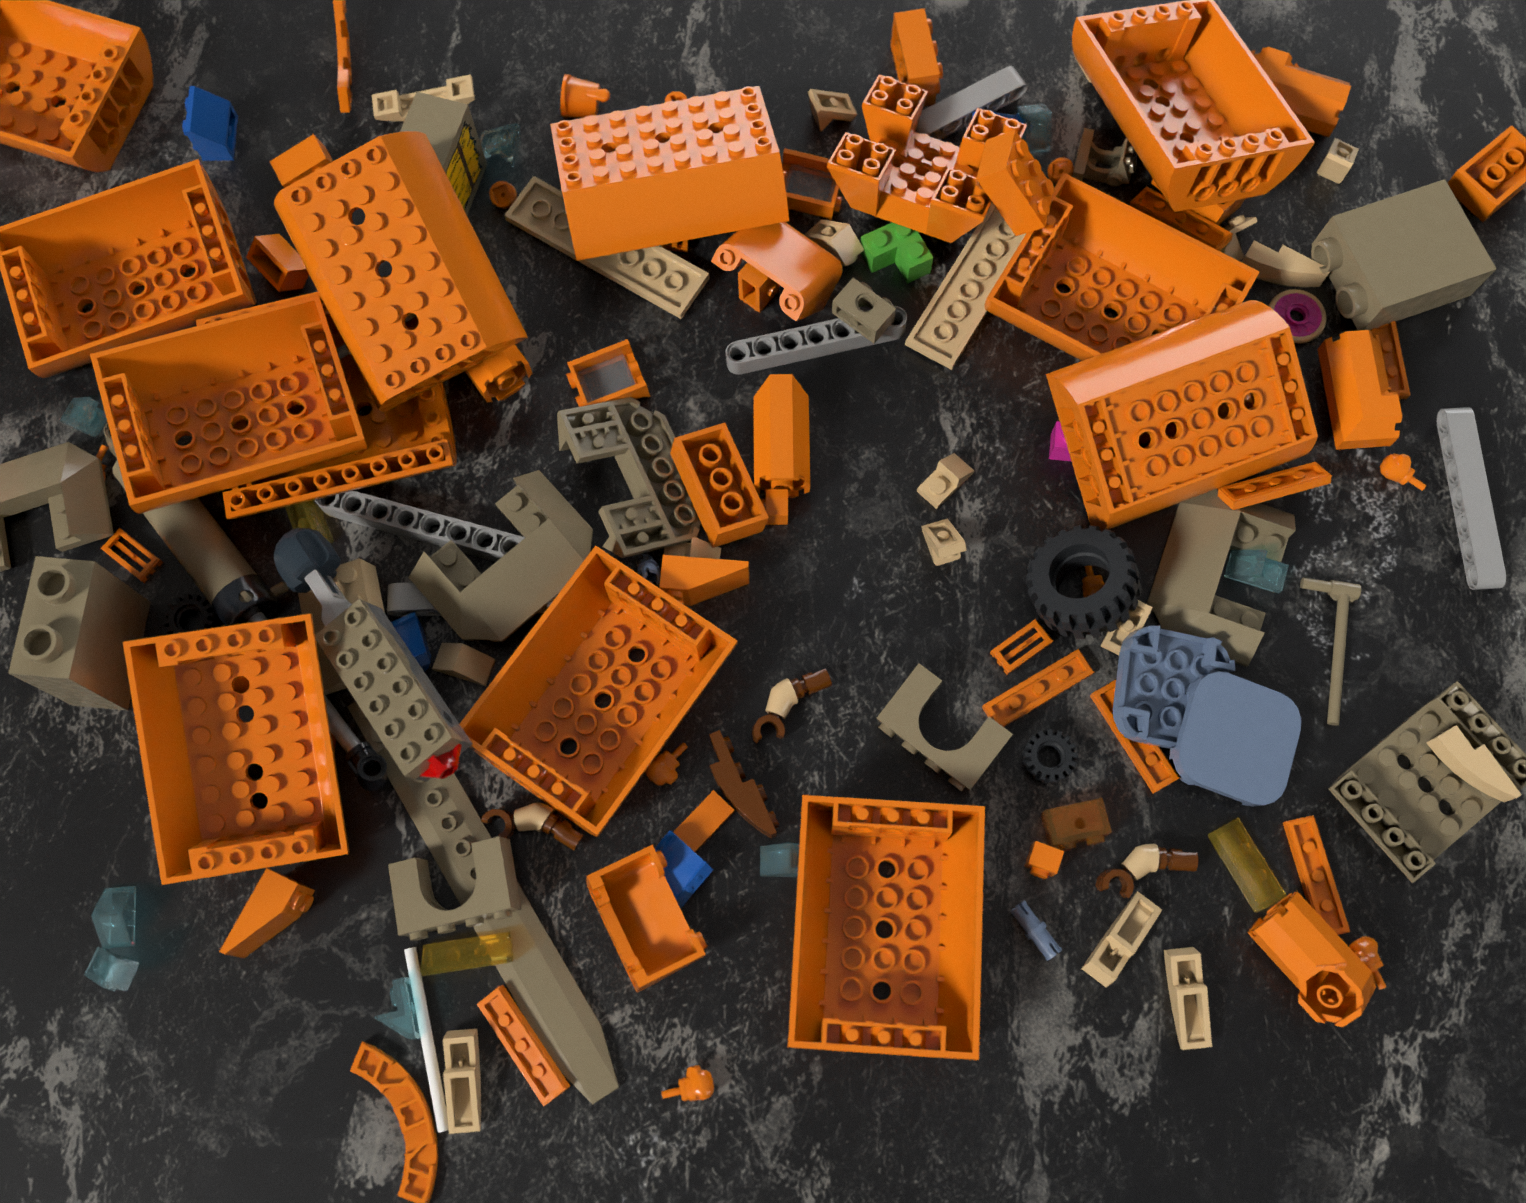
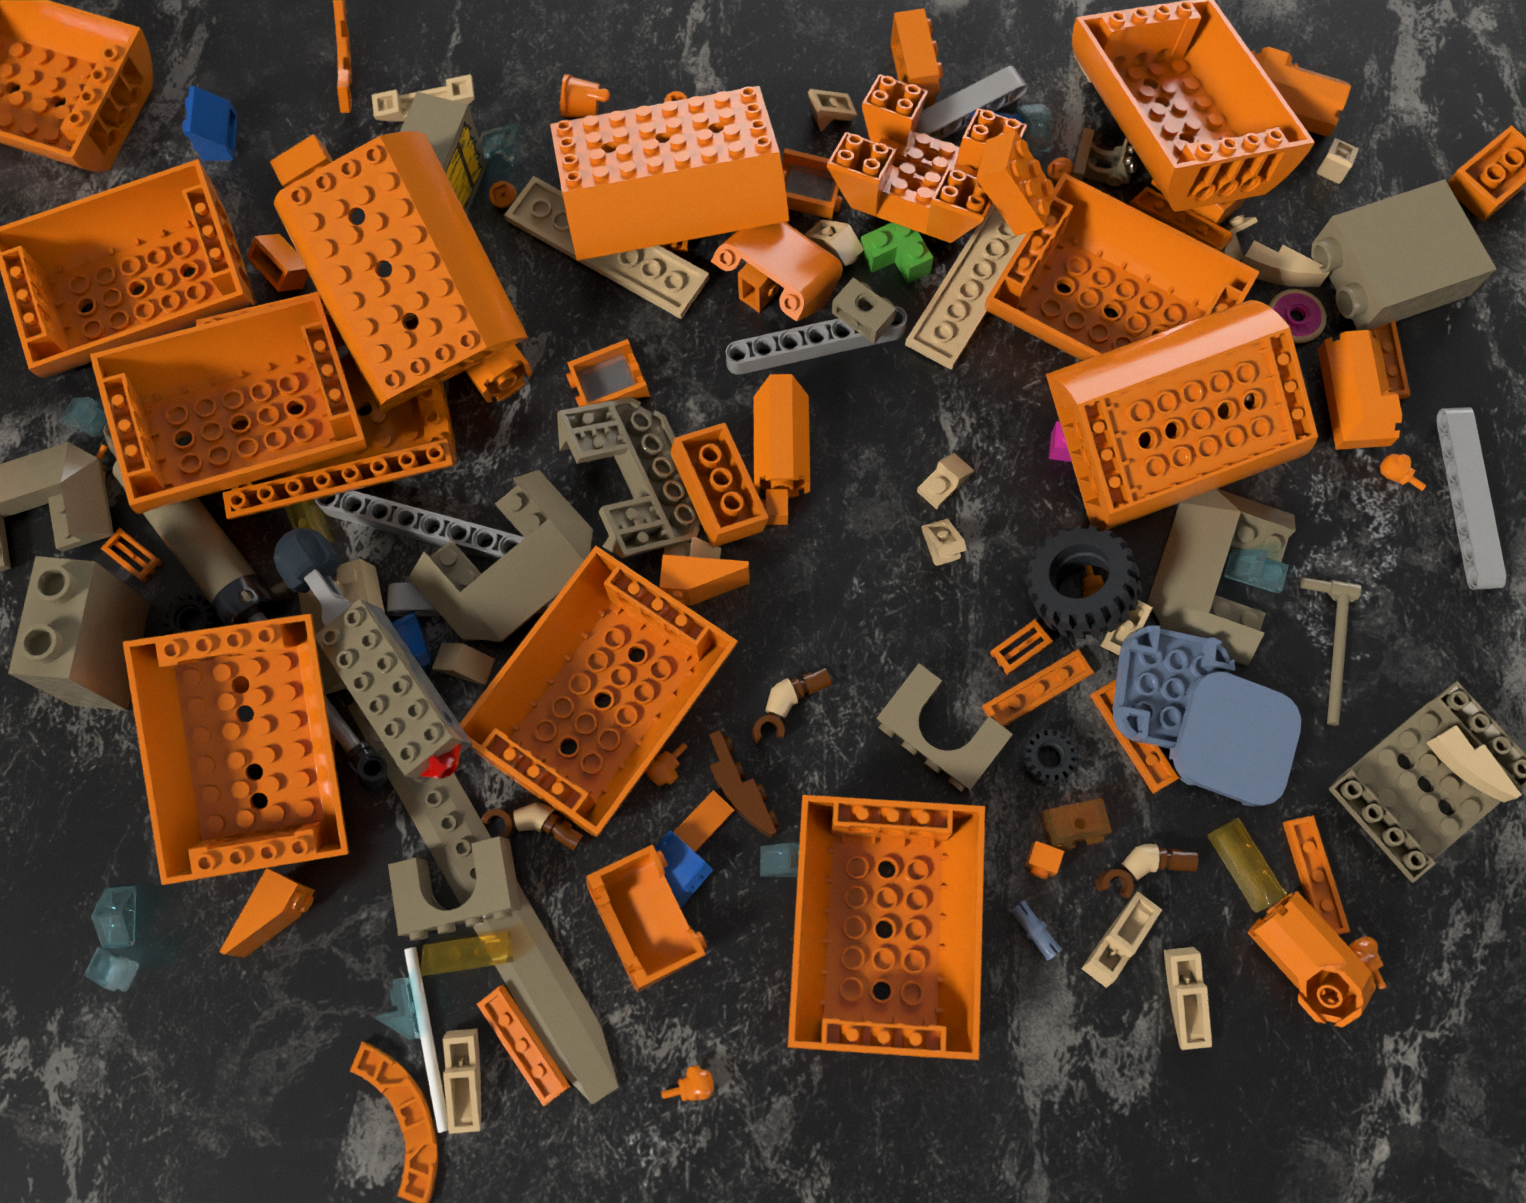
sand blue pin [637,554,661,585] -> none
orange tile [1218,462,1332,510] -> none

